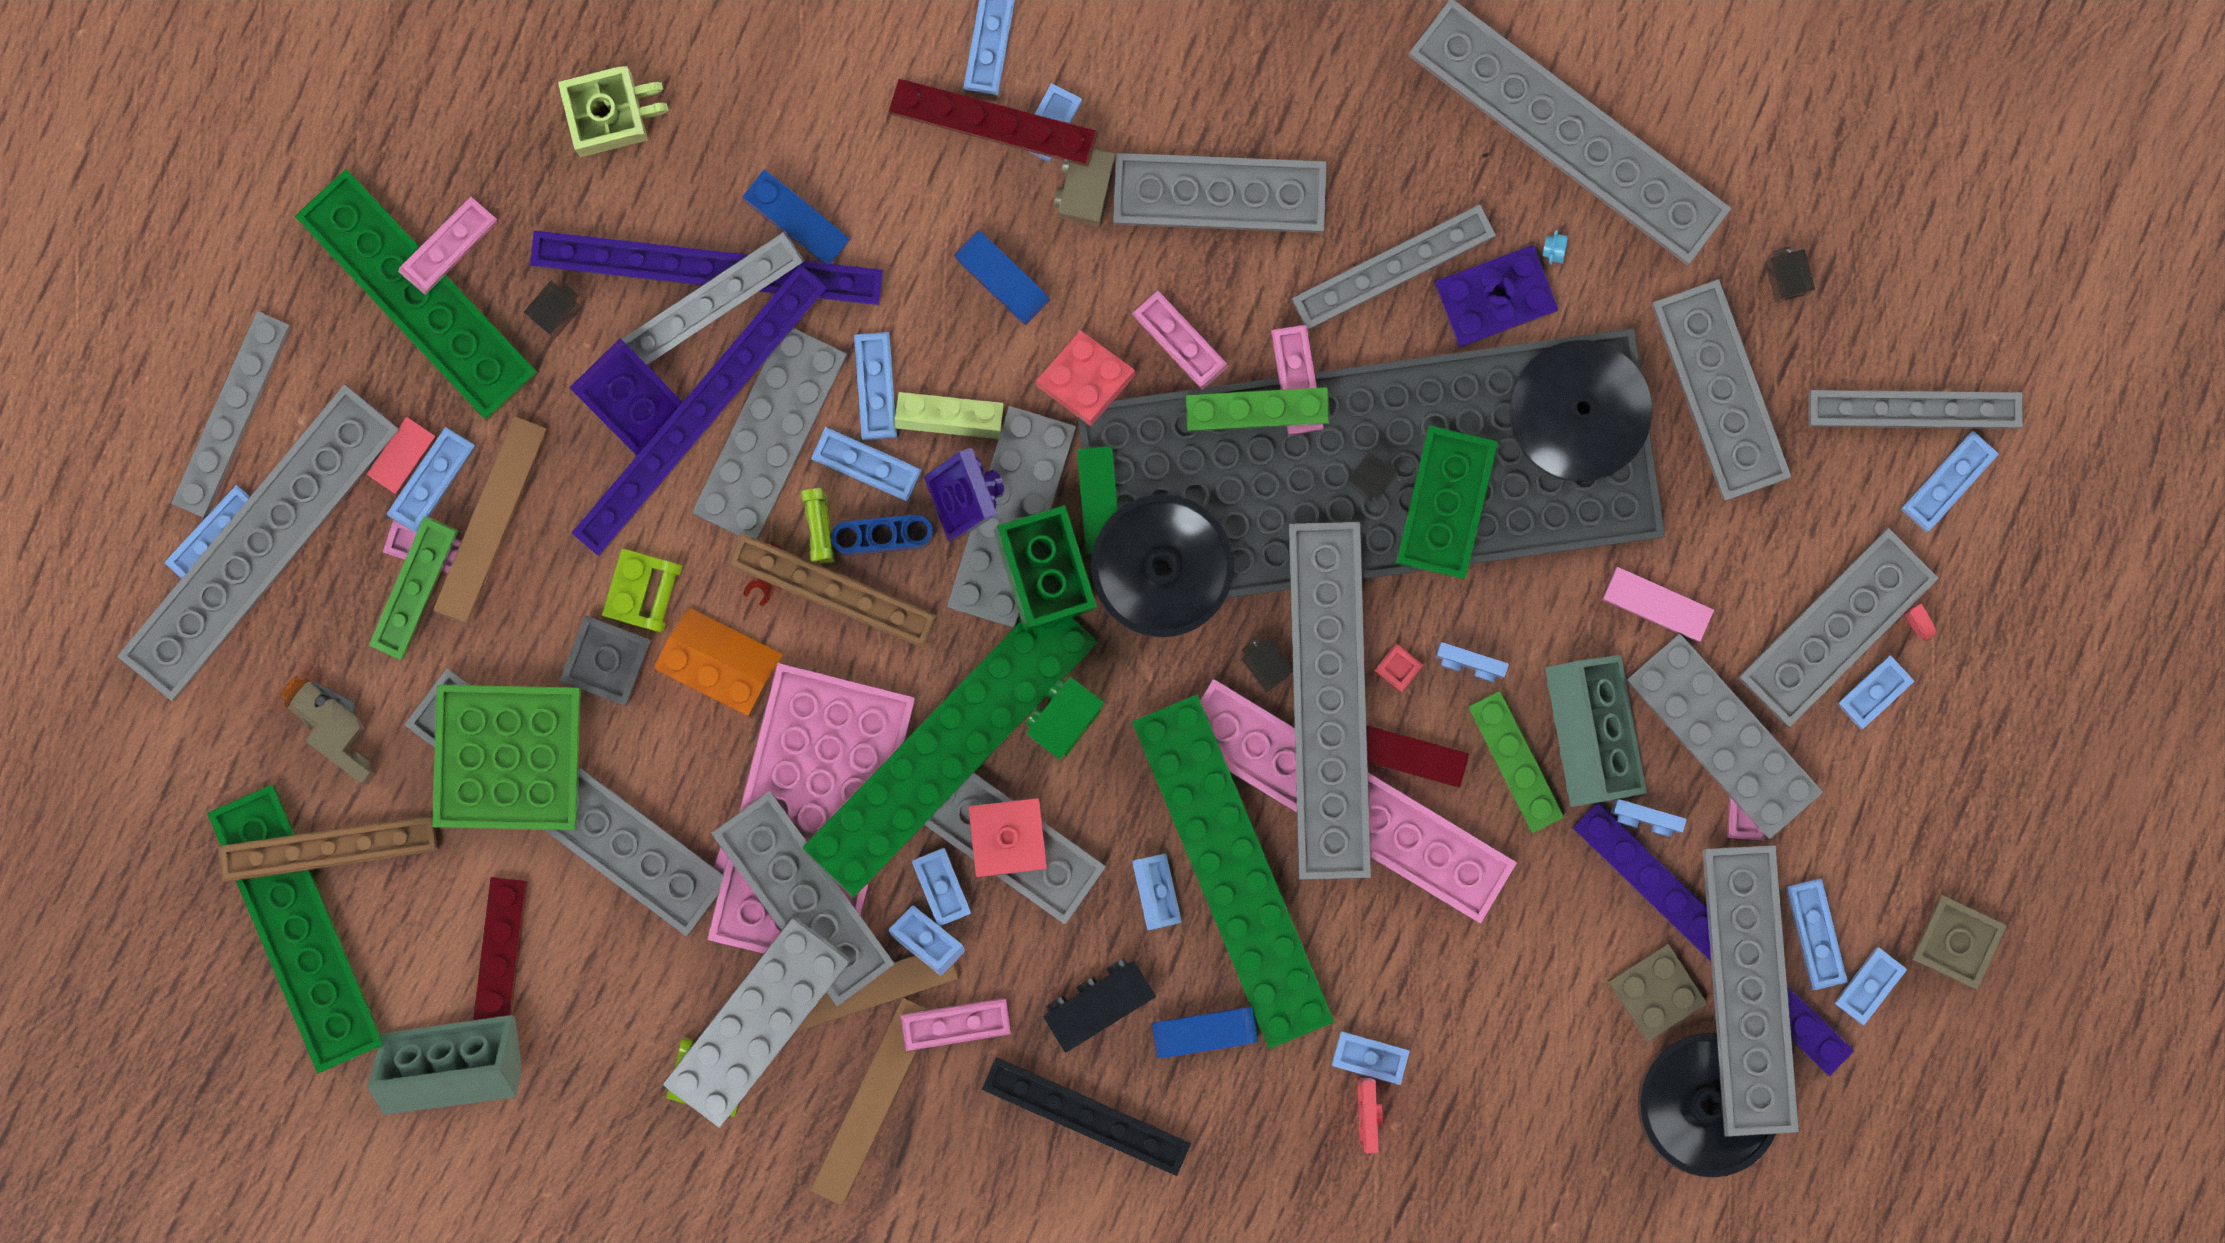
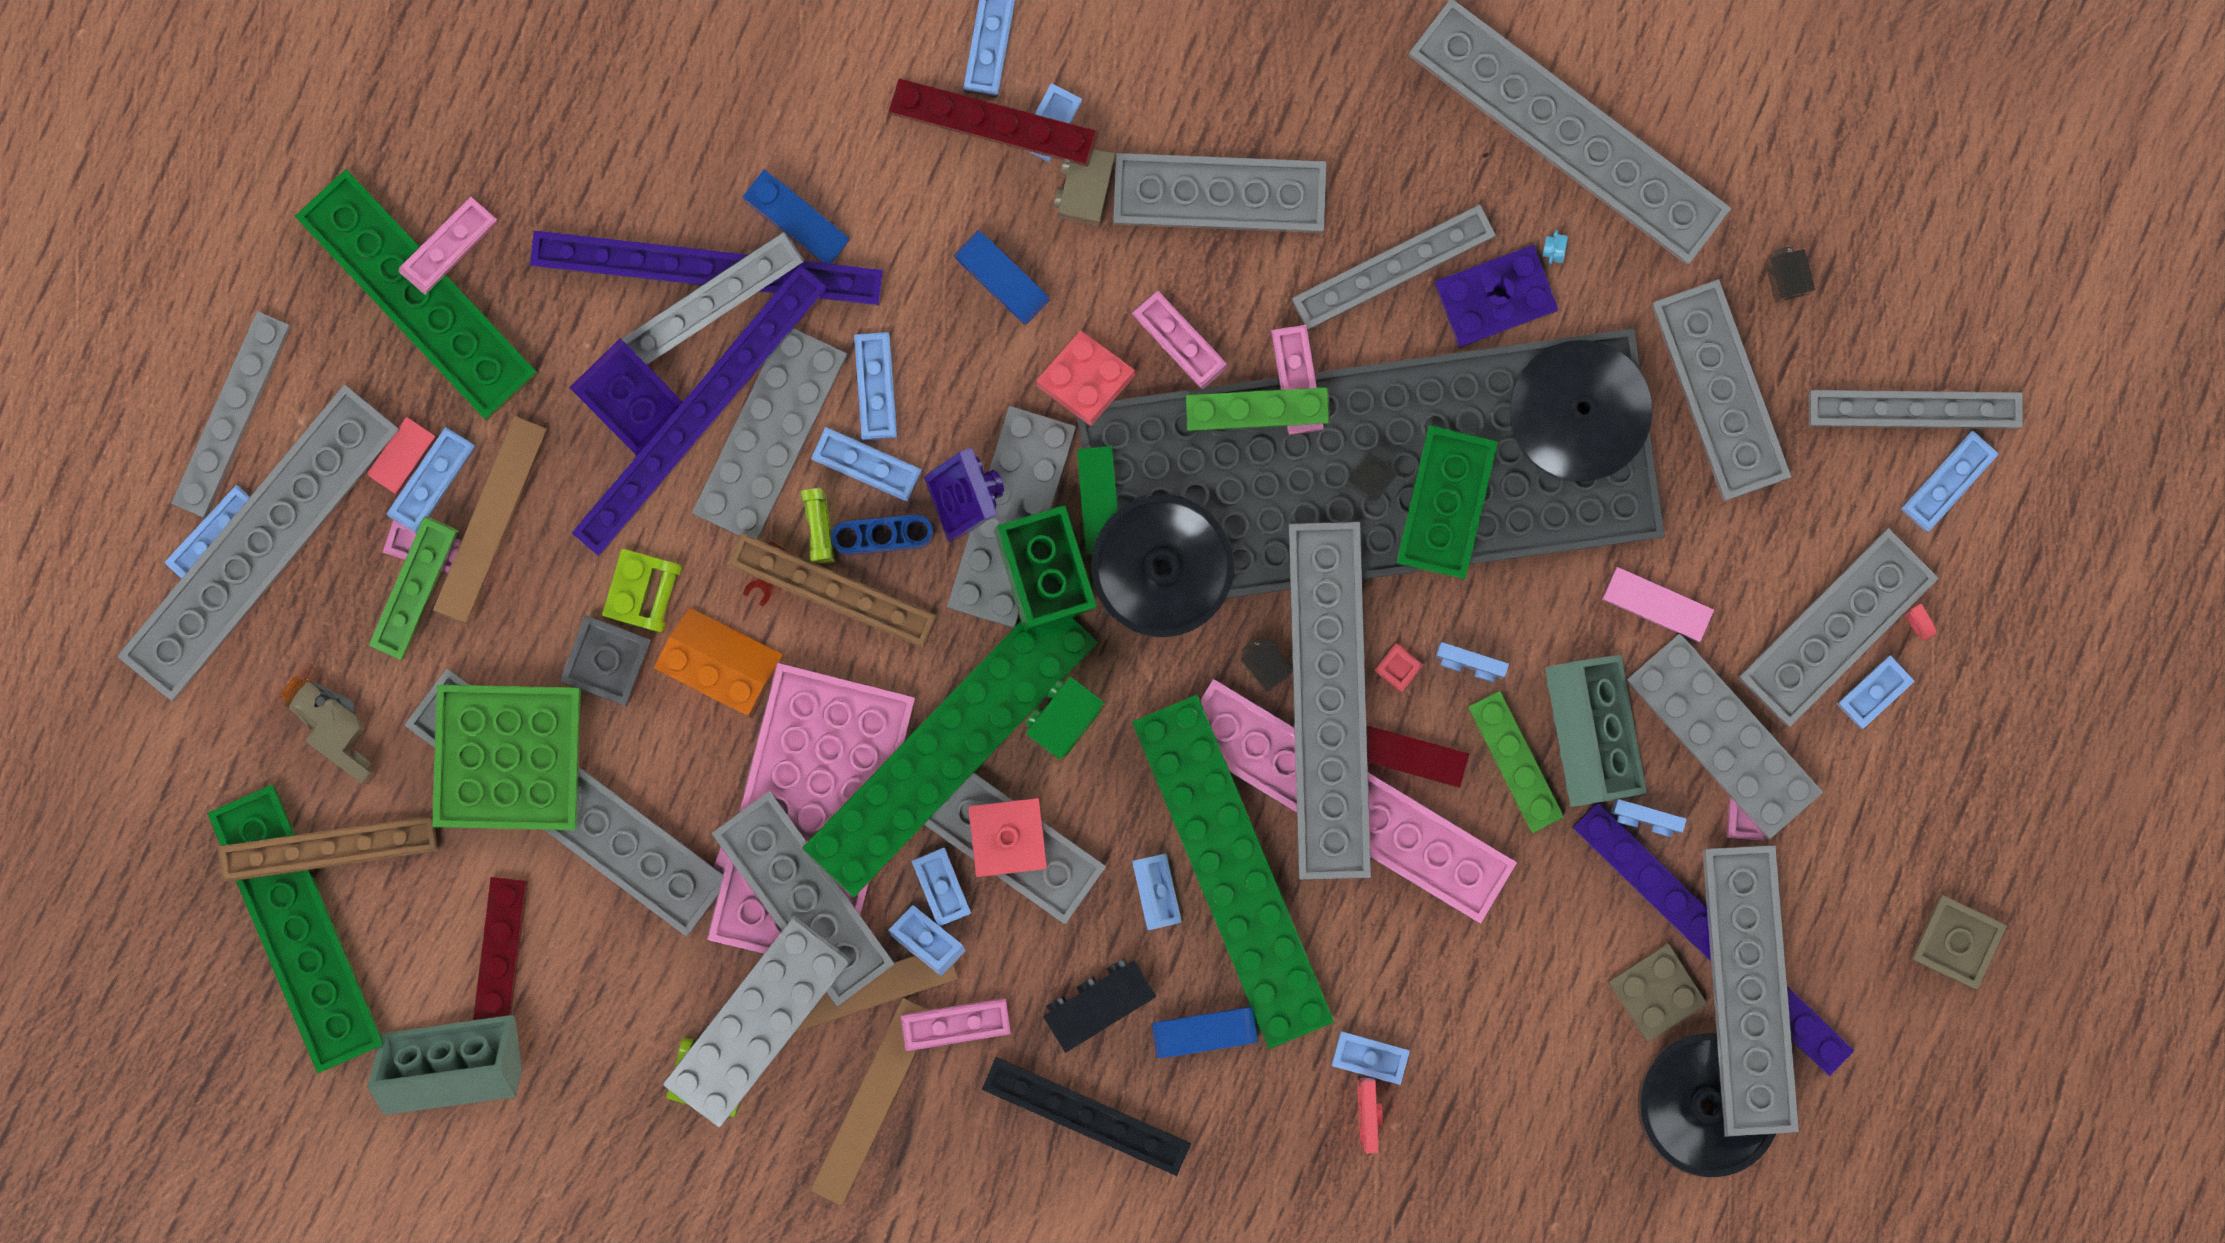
clear smoke brick [524,280,582,339] -> none
yellowish green hinge [558,66,669,157] -> none
yellowish green plate [894,392,1004,439] -> none
light blue tile [1785,878,1848,990] -> none
light blue plate [1834,947,1907,1025] -> none

